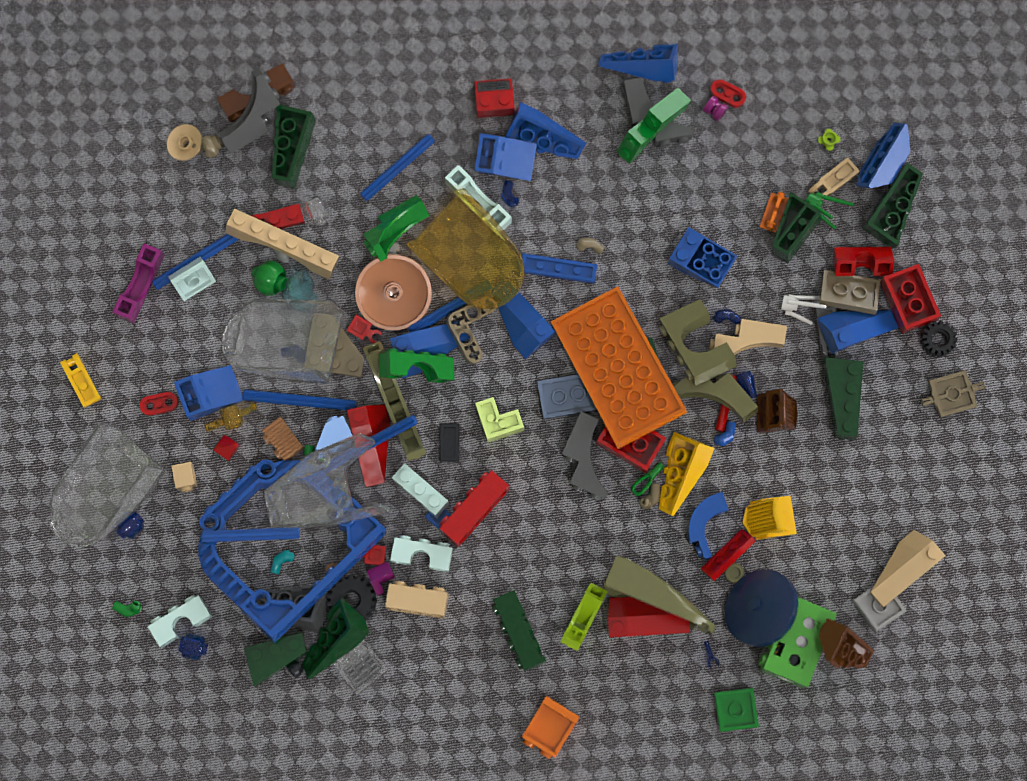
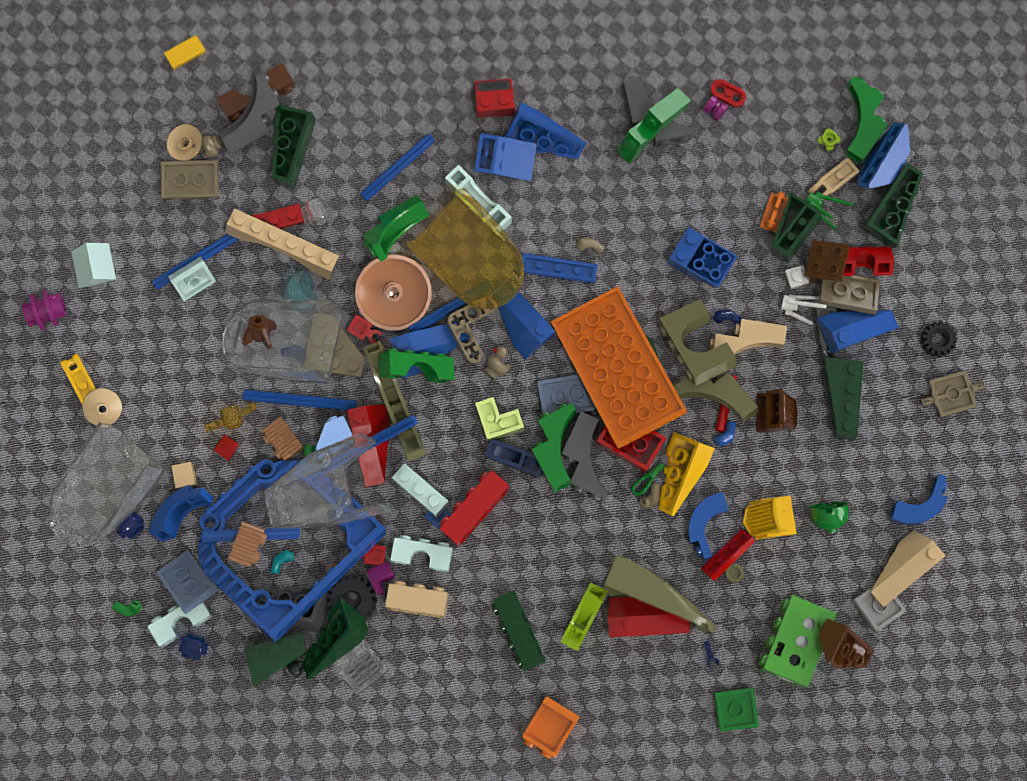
magenta arch [113,243,165,324] -> none
red plate [140,392,179,416] -> none
blue slope [174,365,244,421] -> none
green plant [252,260,288,296] -> none
black tile [440,423,460,463] -> none
clear blue arm [501,181,519,208] -> none
blue wedge [599,44,678,83] -> none
dark blue dish [725,569,798,647] -> none
clear blue cone [736,370,758,398] -> none
red brick [880,264,941,334] -> none
none -> magenta piece [22,289,67,330]
none -> light aqua slope [71,243,116,288]
none -> tan dish [83,388,122,426]
none -> blue arch [149,485,214,542]
none -> sand blue plate [156,550,217,615]
none -> dark tan plate [161,160,219,200]
none -> yellow tile [164,35,206,70]
none -> medium nougat brick [228,521,267,568]
none -> reddish brown brick [242,315,277,350]
none -> dark blue slope [484,438,543,479]
none -> dark tan animal [485,346,510,379]
none -> green arch [532,403,576,494]
none -> white plate [785,265,809,290]
none -> reddish brown bracket [804,240,850,284]
none -> green cylinder [810,501,849,533]
none -> green arch [845,76,888,165]
none -> blue arch [889,474,948,525]

